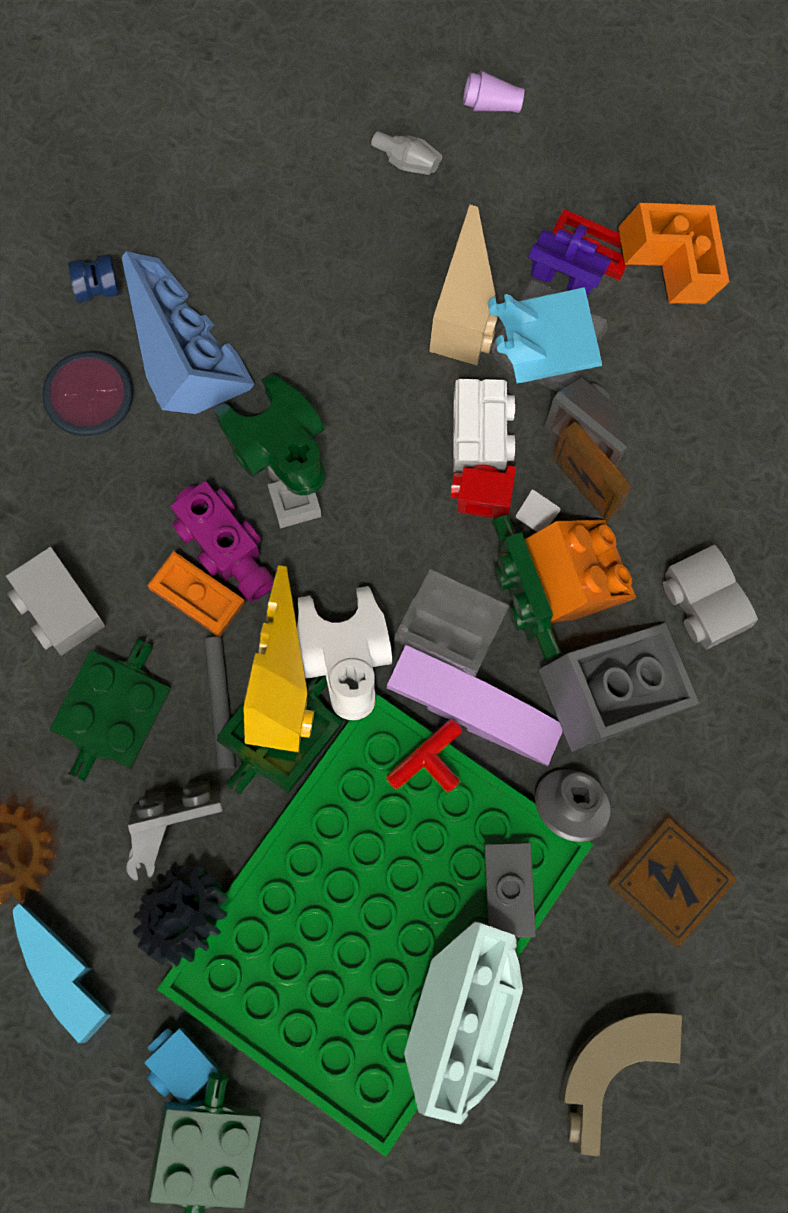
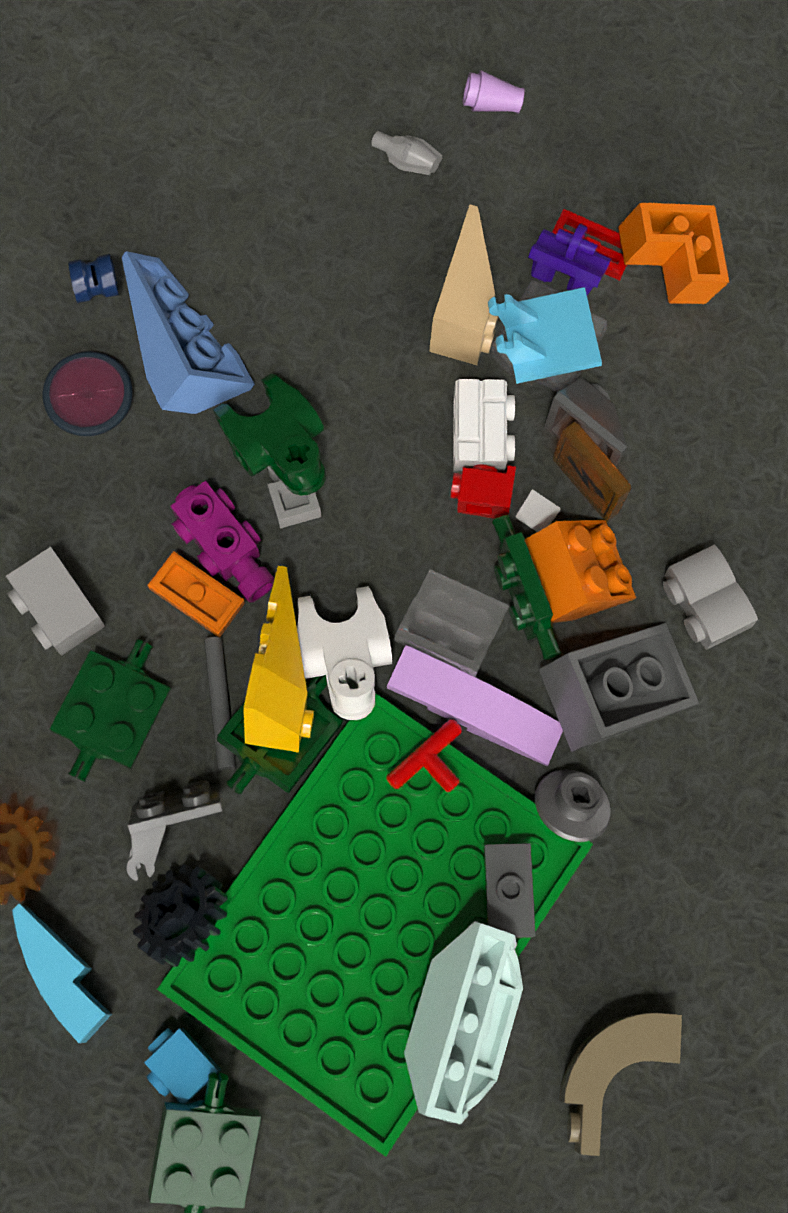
clear orange tile [608,818,737,948] -> none

